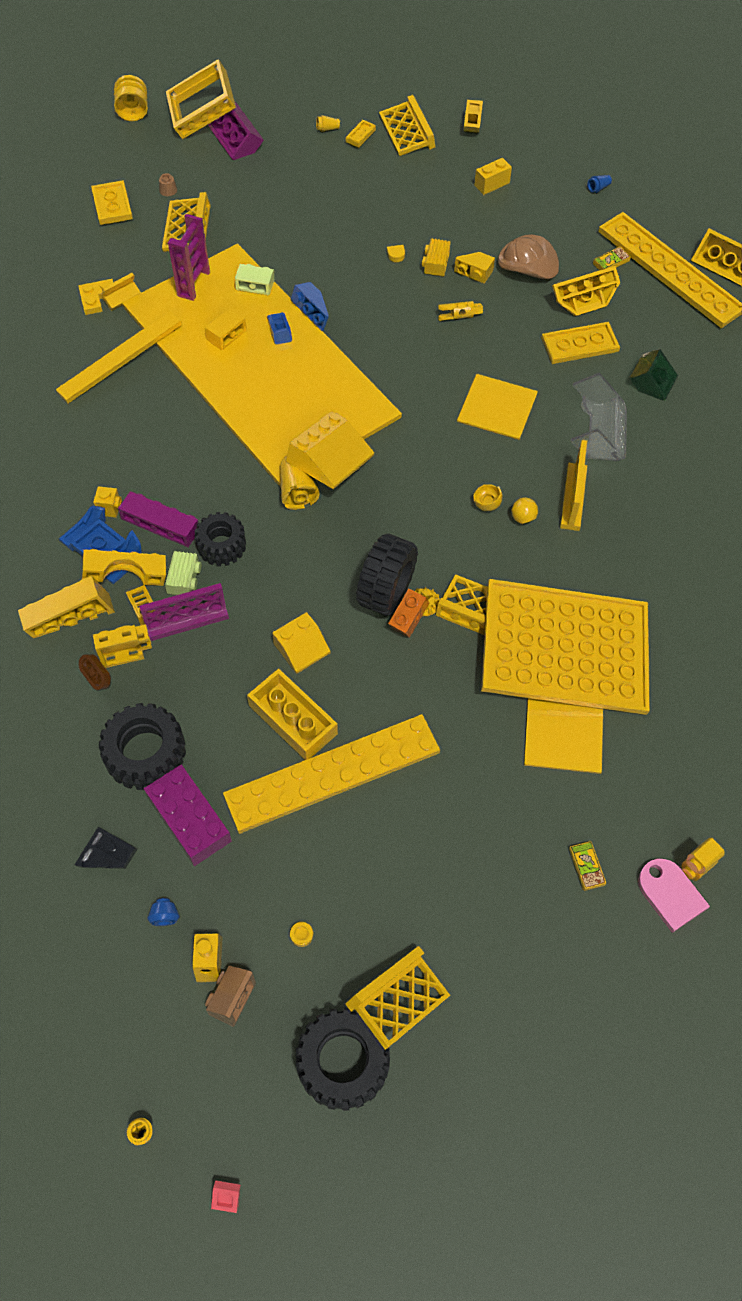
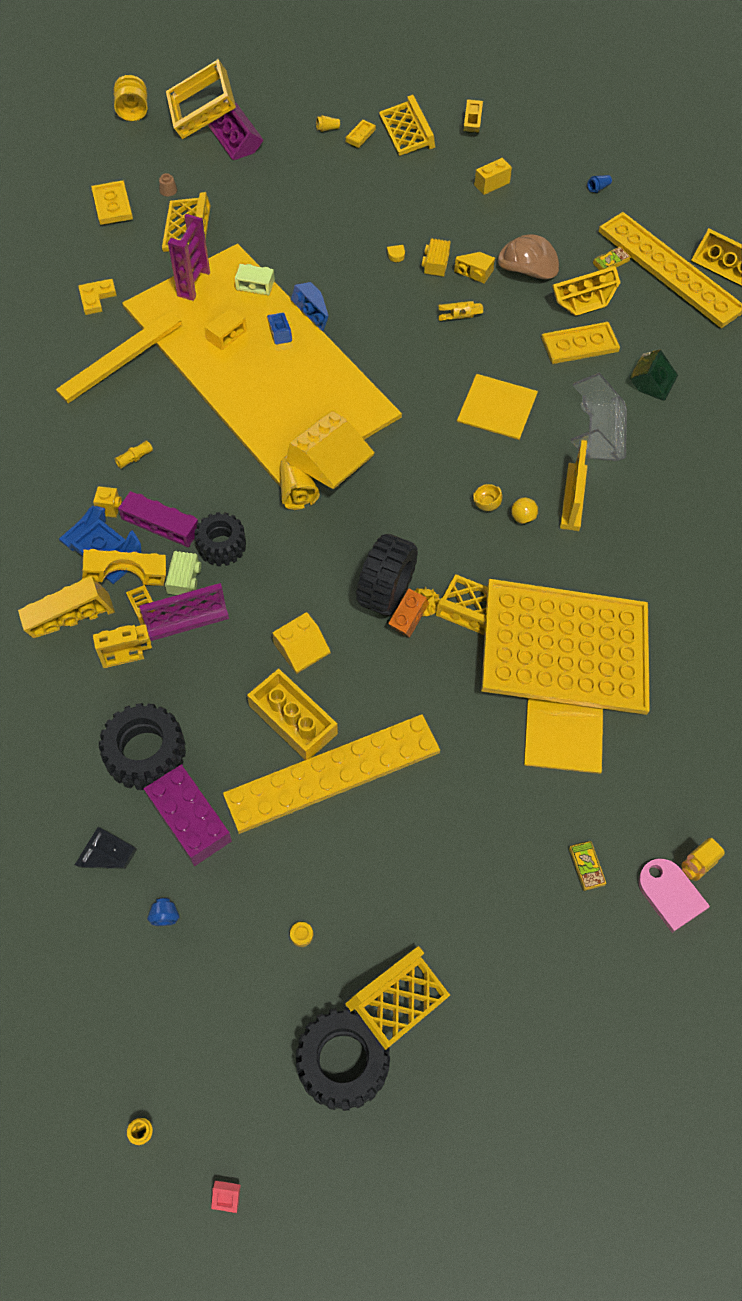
reddish brown plate [79,654,111,690] -> none
yellow panel [102,273,141,311] -> none
yellow torso [193,934,223,982] -> none
medium nougat slope [205,966,256,1027] -> none
none -> yellow pin [114,440,153,469]

